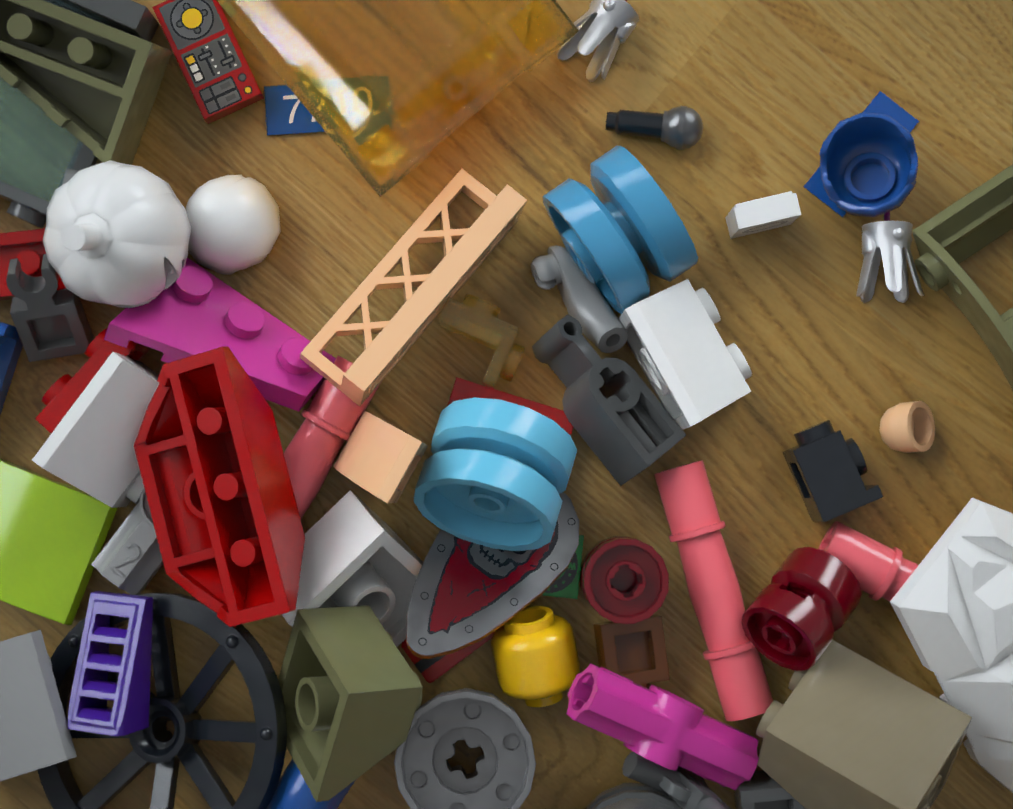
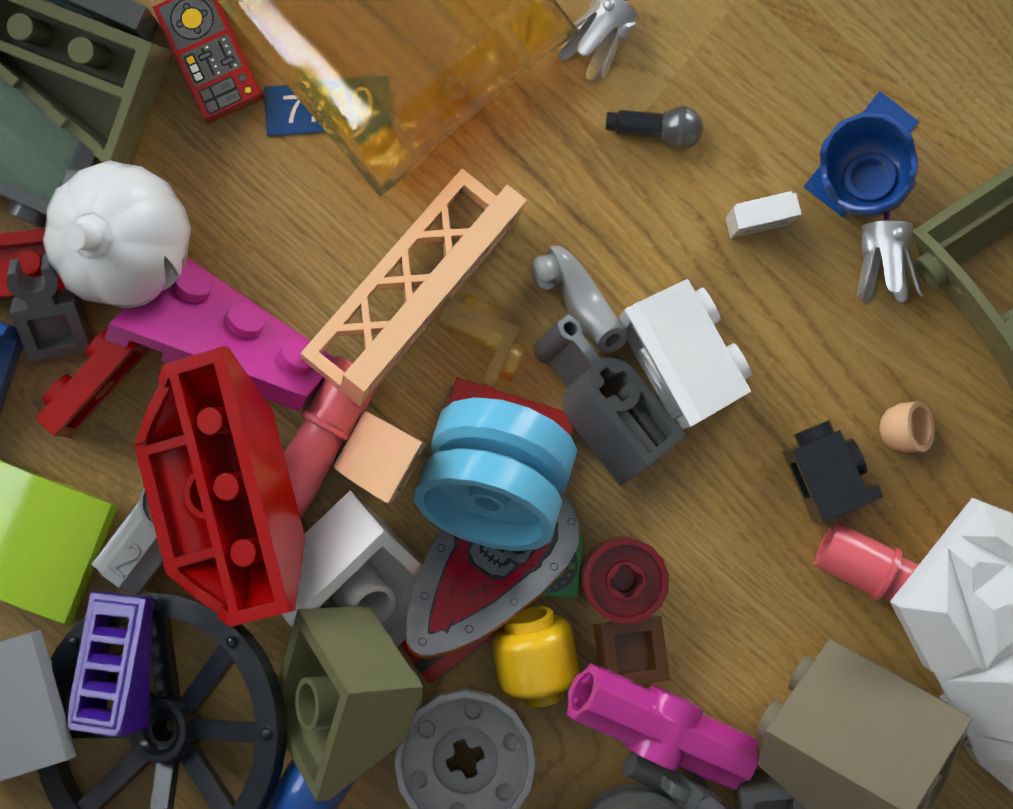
white slope [32,352,159,508] -> none
white hair [185,175,281,275] -> none
dark azure wheel [542,145,698,314] -> none
coral piece [654,460,773,721] -> none
dark red wheel [742,547,862,671] -> none

